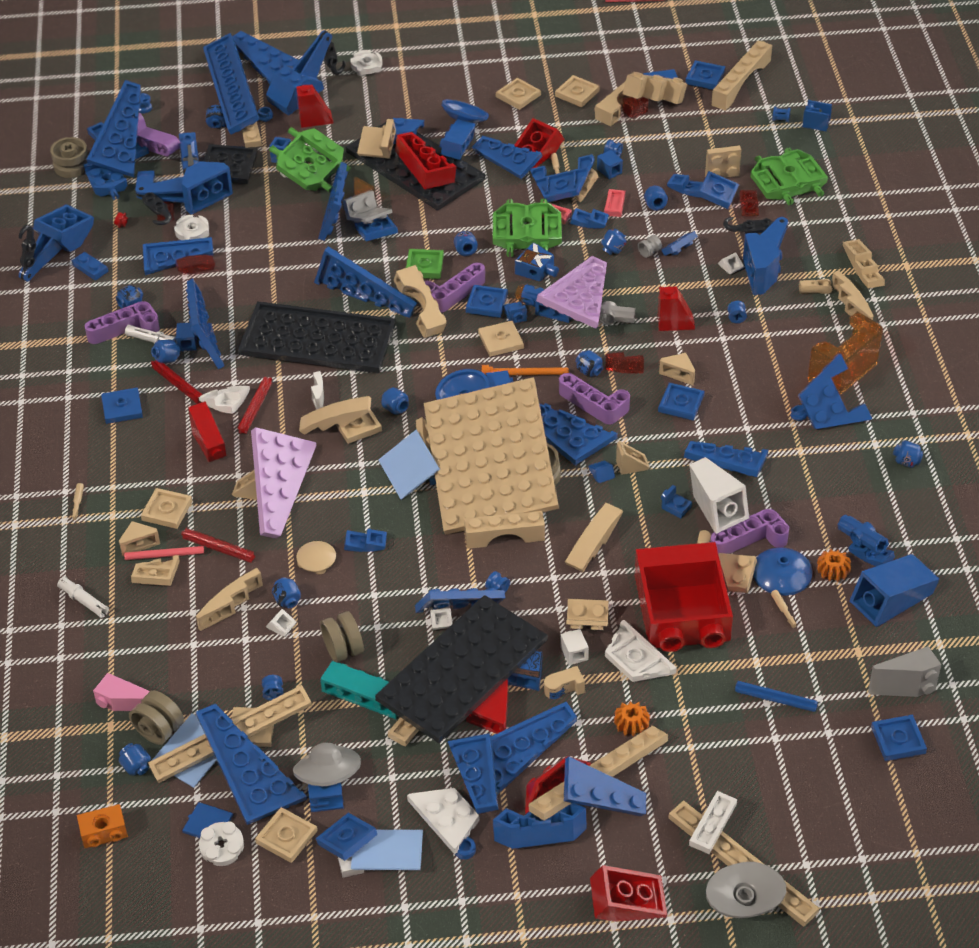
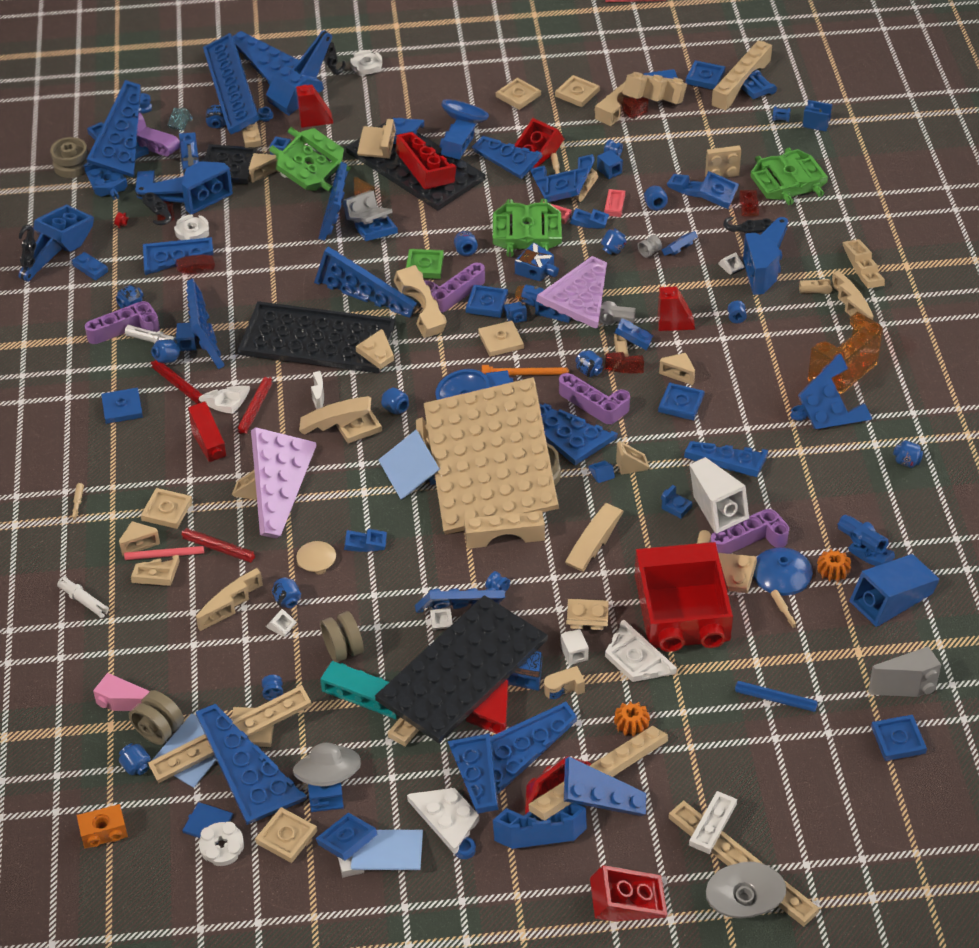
none -> clear light blue bracket [167,108,193,131]
none -> tan slope [249,153,278,183]
none -> tan wing [356,329,394,369]
none -> tan bar [614,334,629,362]
none -> blue plate [615,318,653,350]
none -> blue plate [741,69,777,99]

